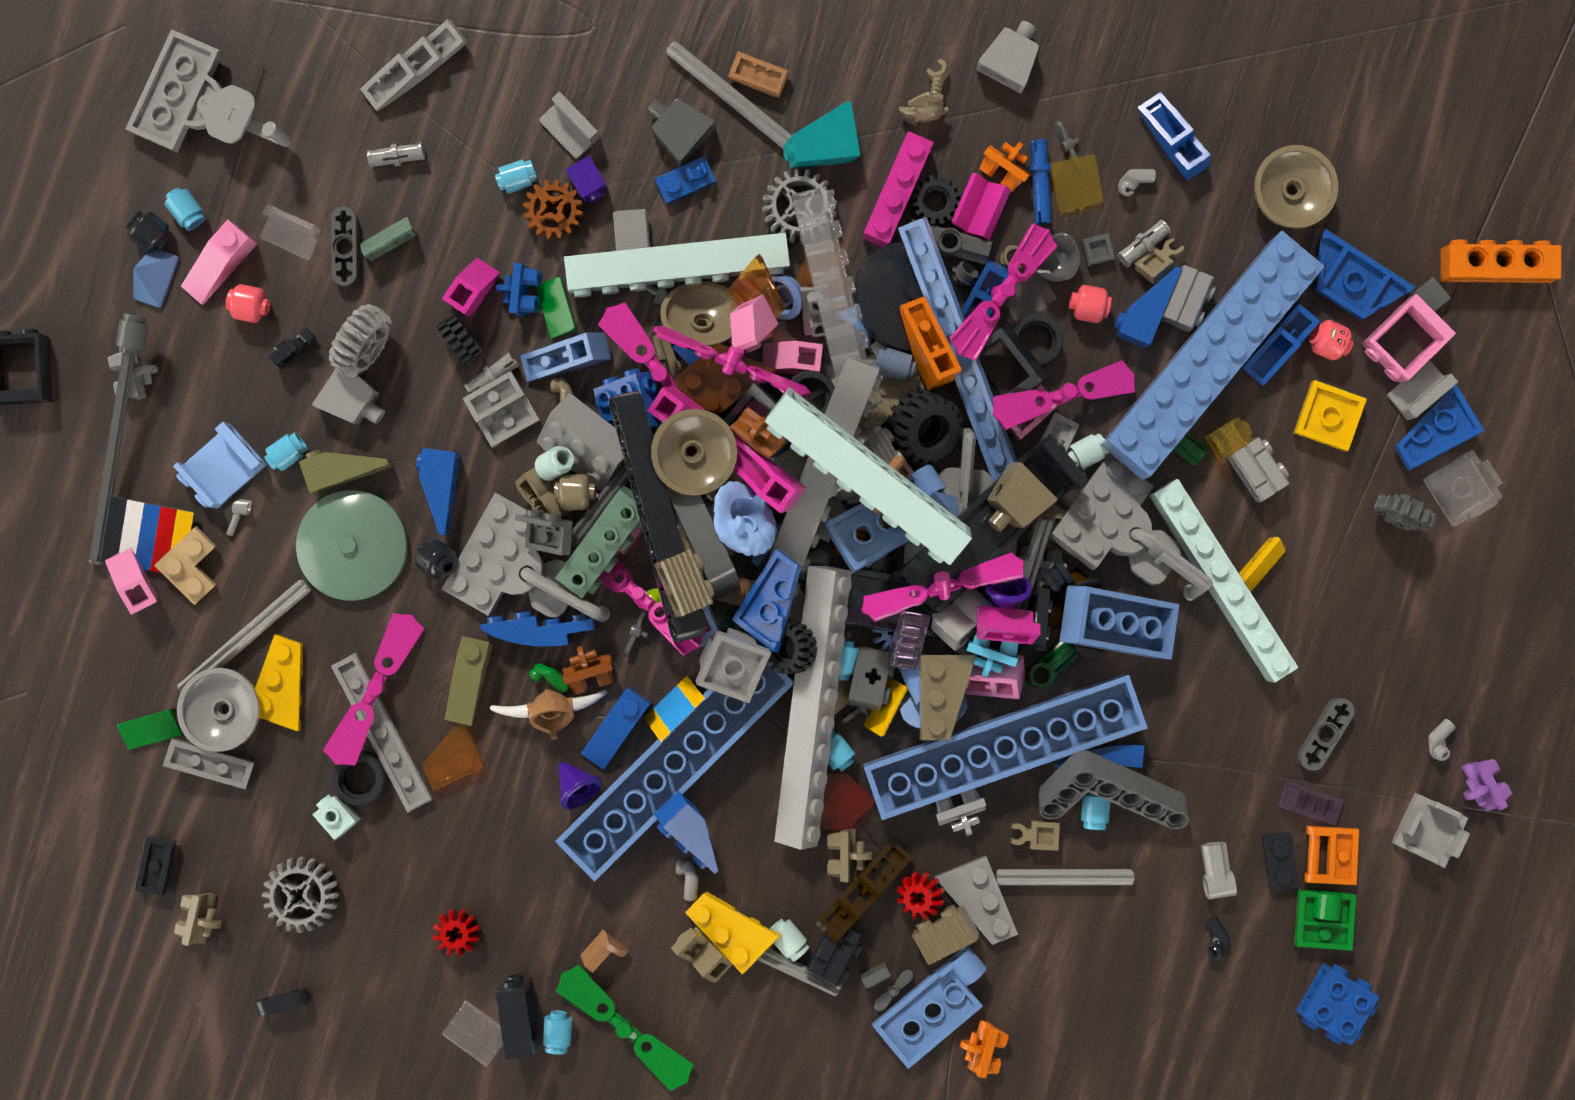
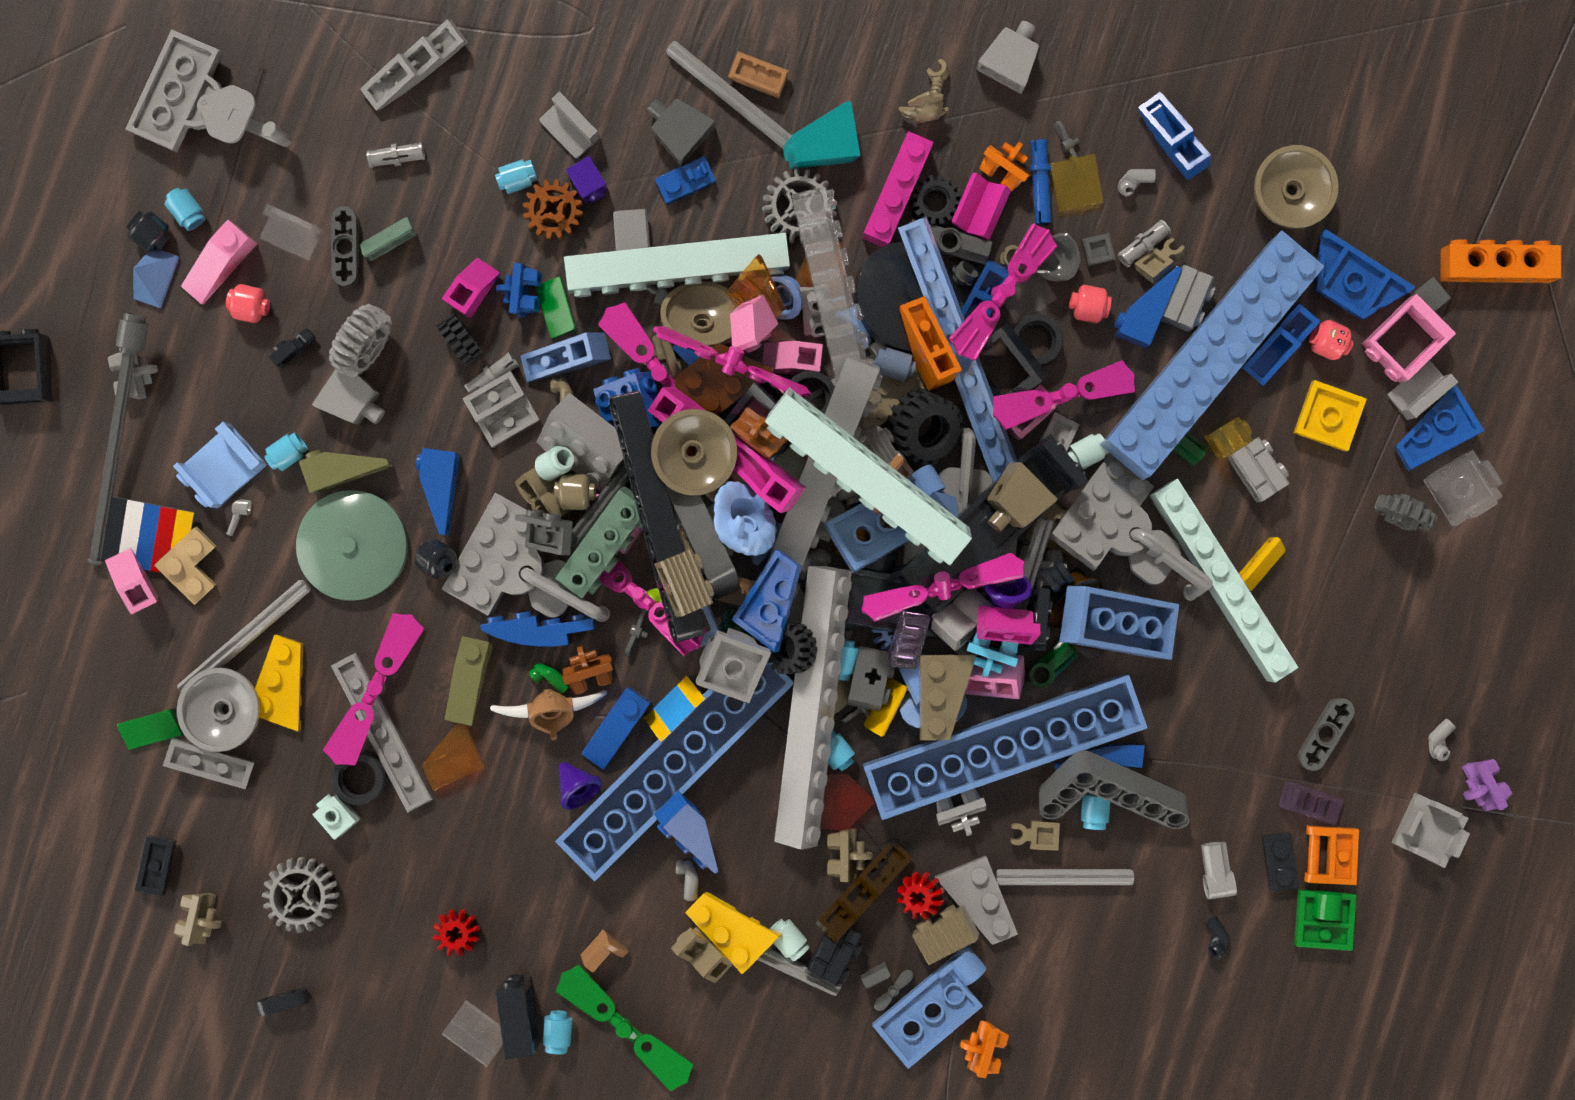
blue brick [1296,963,1379,1045] -> none

